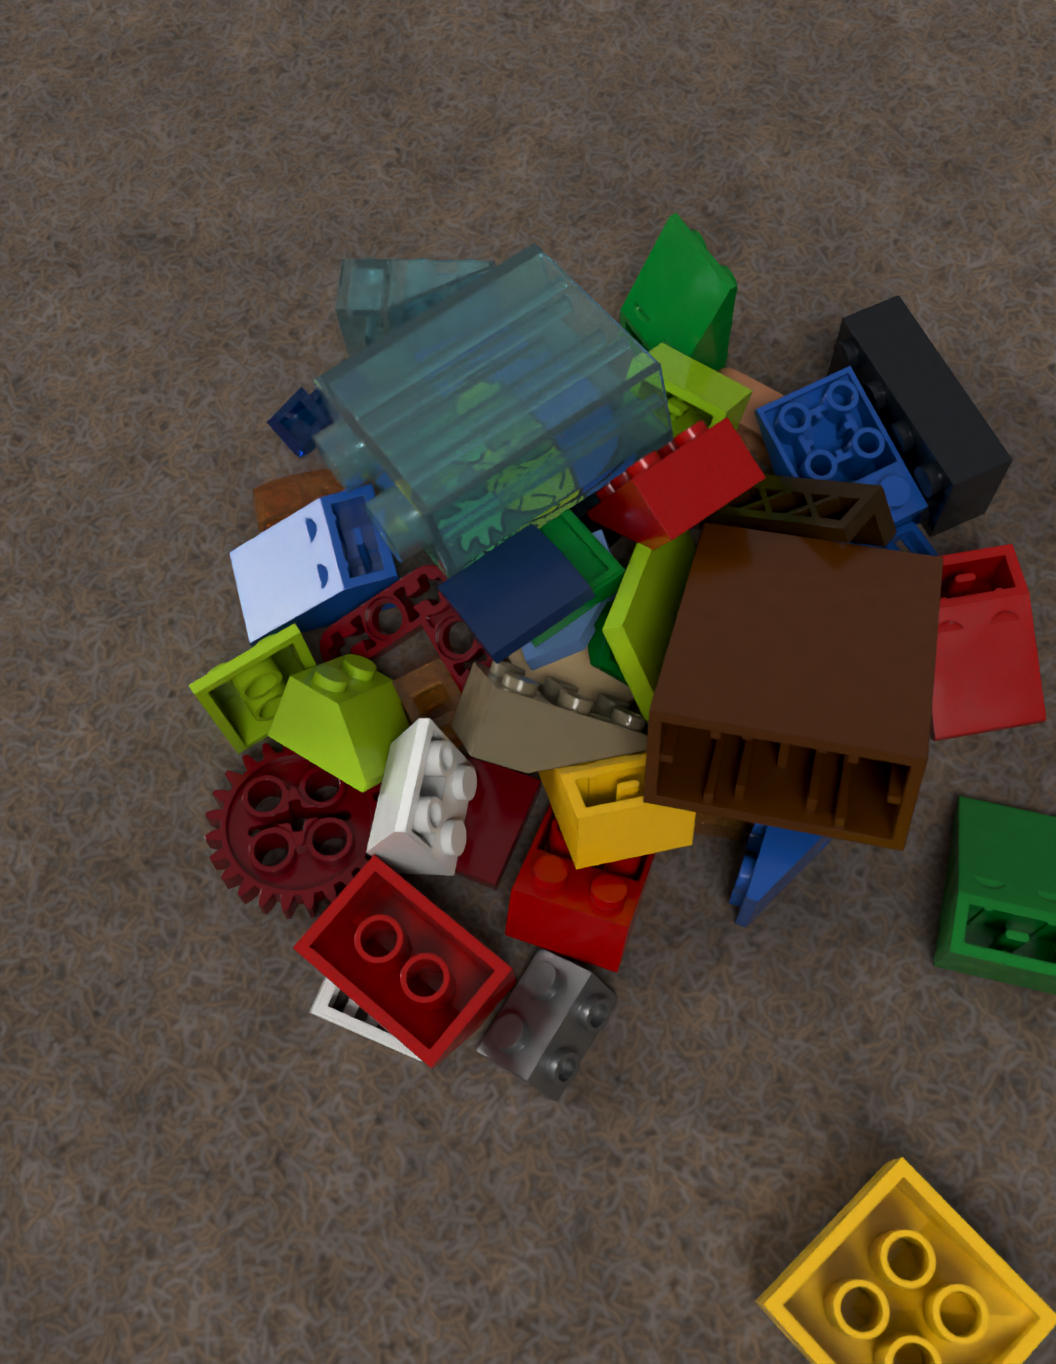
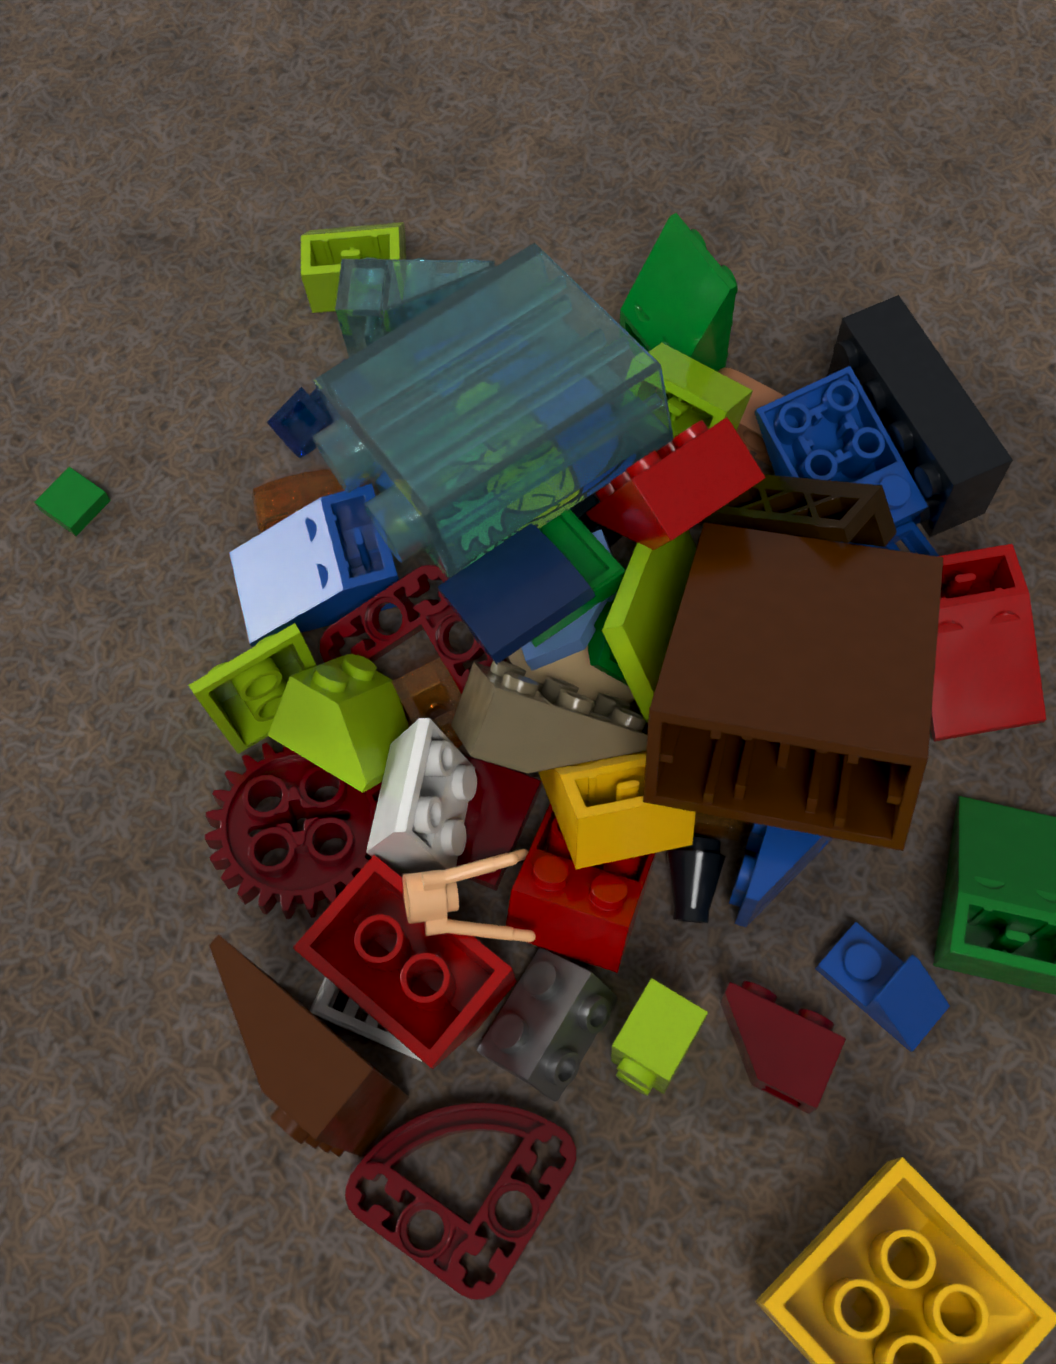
none -> green tile [34,466,111,536]
none -> reddish brown slope [209,934,410,1157]
none -> lime slope [301,222,408,313]
none -> dark red beam [345,1103,577,1300]
none -> light nougat plant [403,849,536,942]
none -> lime brick [611,978,708,1096]
none -> black cone [667,836,726,924]
none -> dark red slope [720,981,846,1114]
none -> blue slope [815,922,950,1052]

